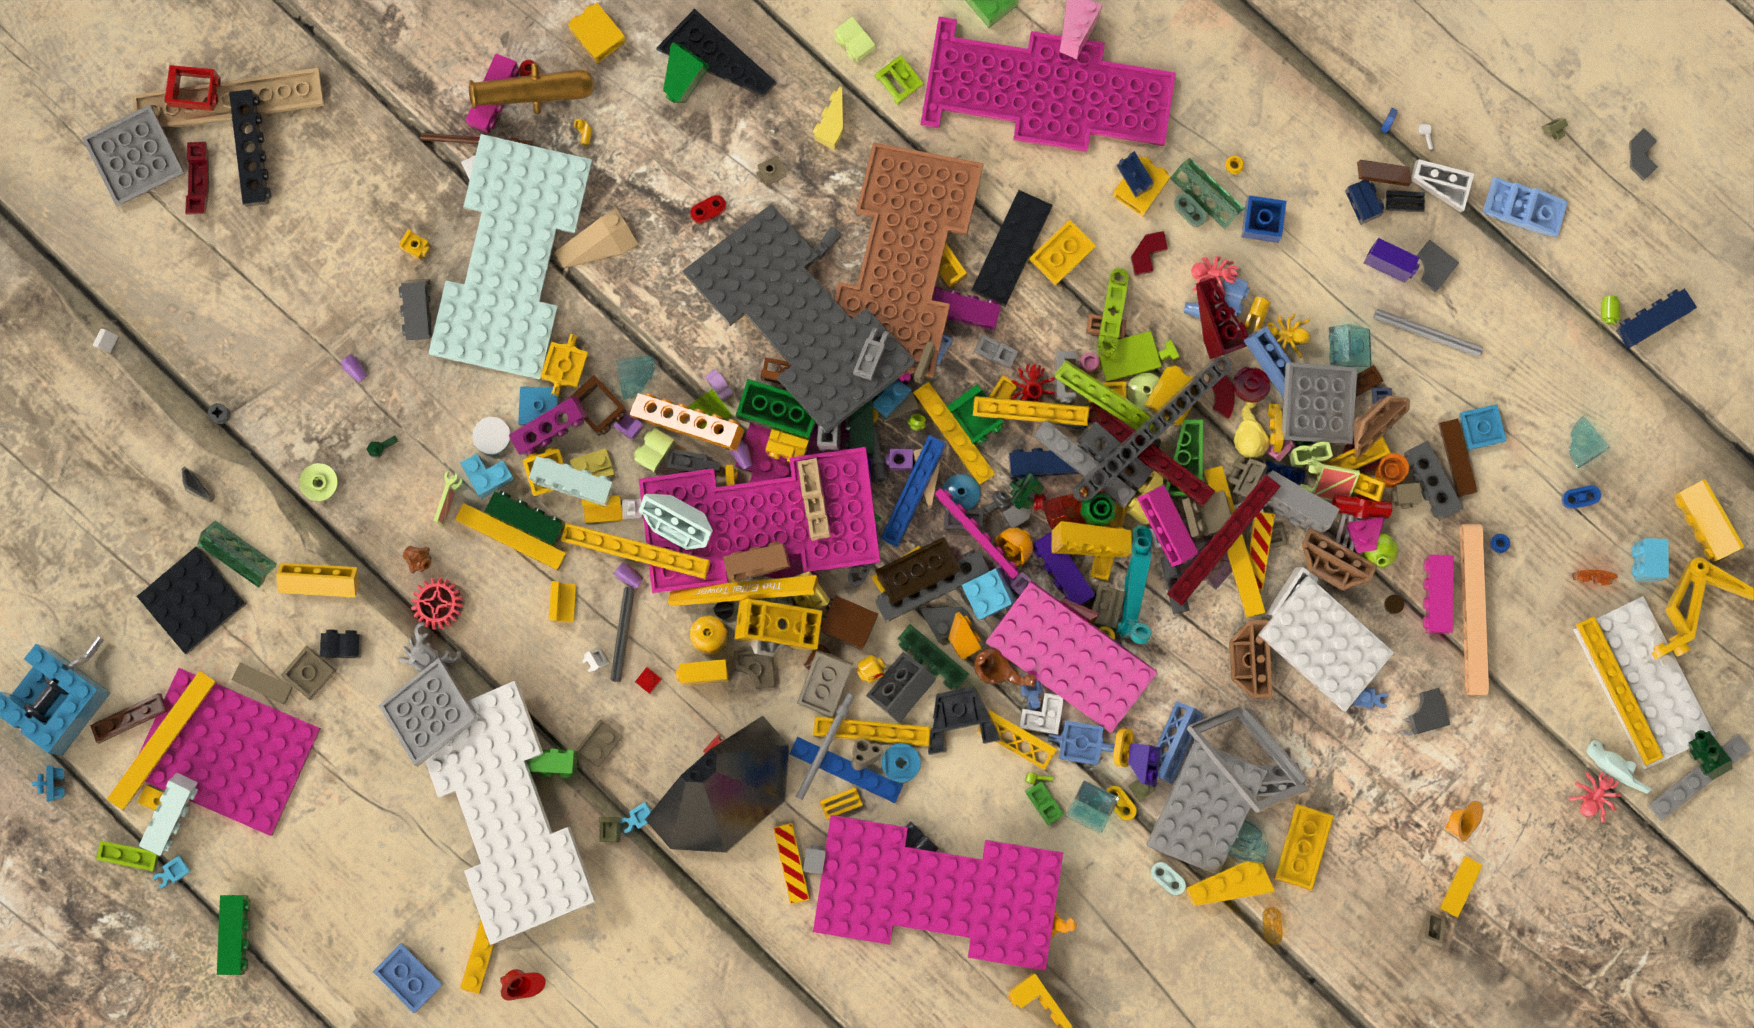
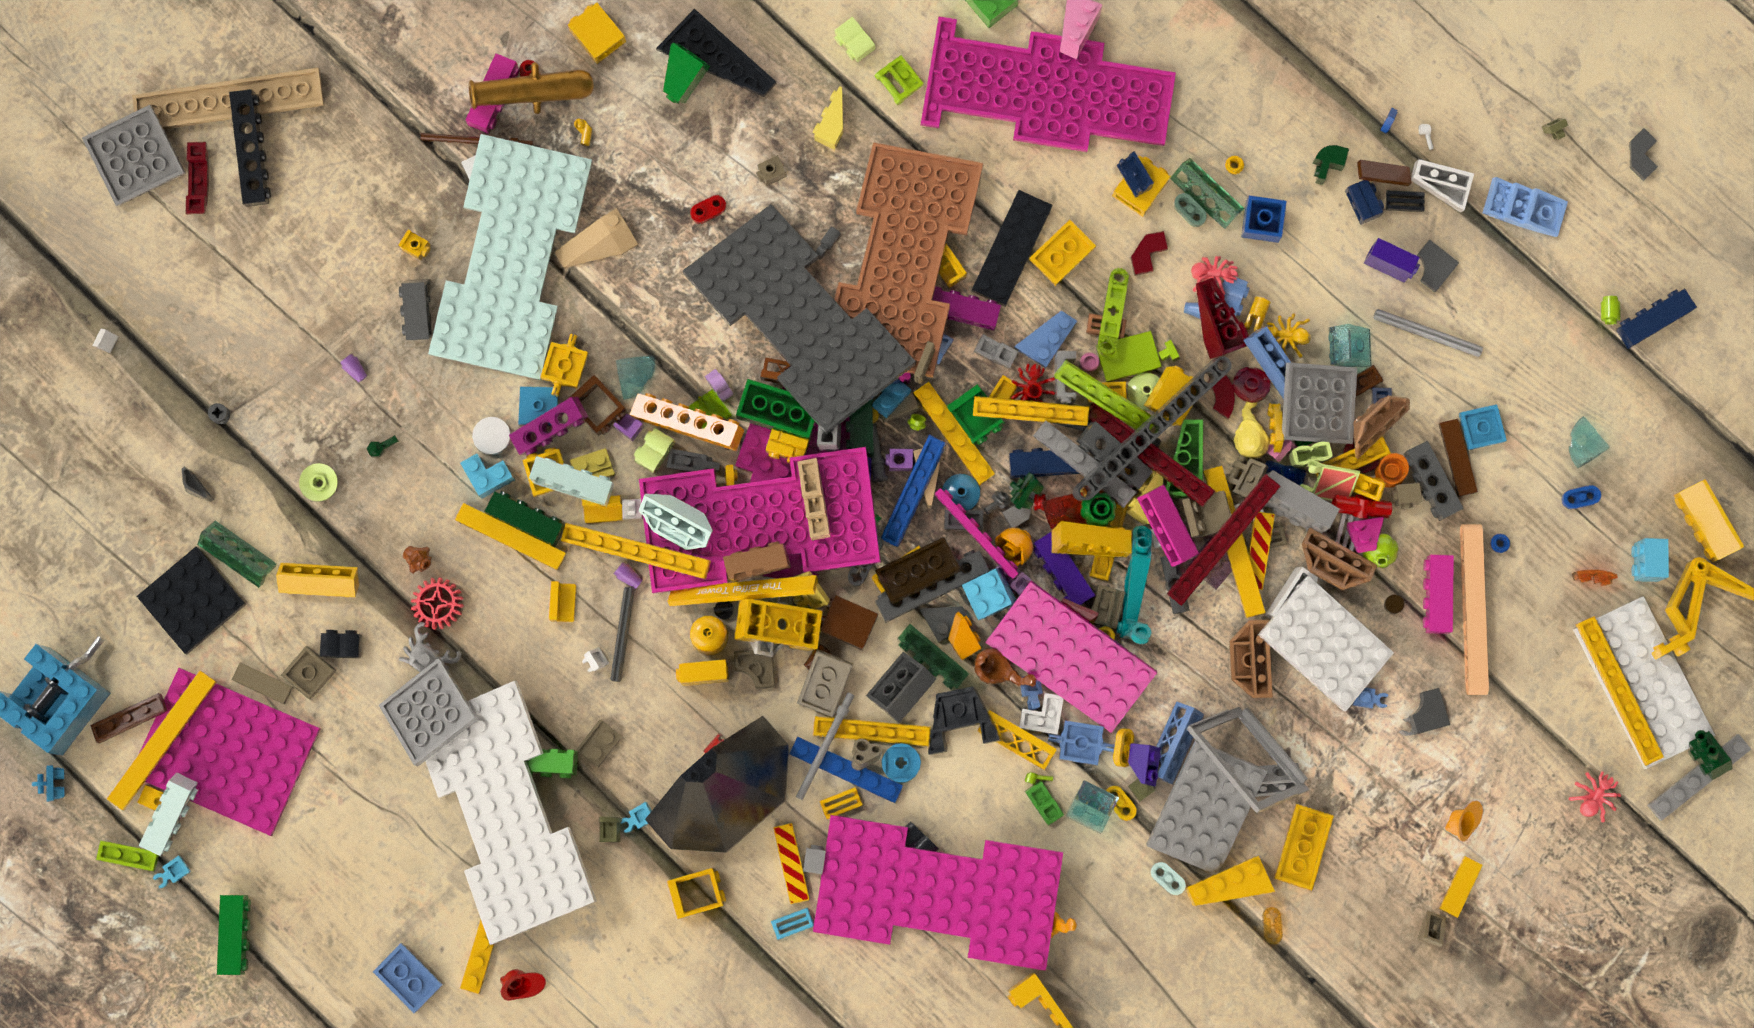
red window [164,65,221,111] -> none
yellowish green flag [433,471,463,527] -> none
red plate [635,667,662,694] -> none
medium lavender cone [730,440,753,470] -> none
light grey hinge [853,327,889,381] -> none
yellow head [856,655,886,683] -> none
clear light blue brick [1227,820,1268,862] -> none
light aqua animal [1586,740,1651,794] -> none
none -> yellow window [667,868,726,919]
none -> medium azure tile [771,908,814,940]
none -> medium blue wing [1014,311,1077,369]
none -> dark green brick [1312,145,1349,185]

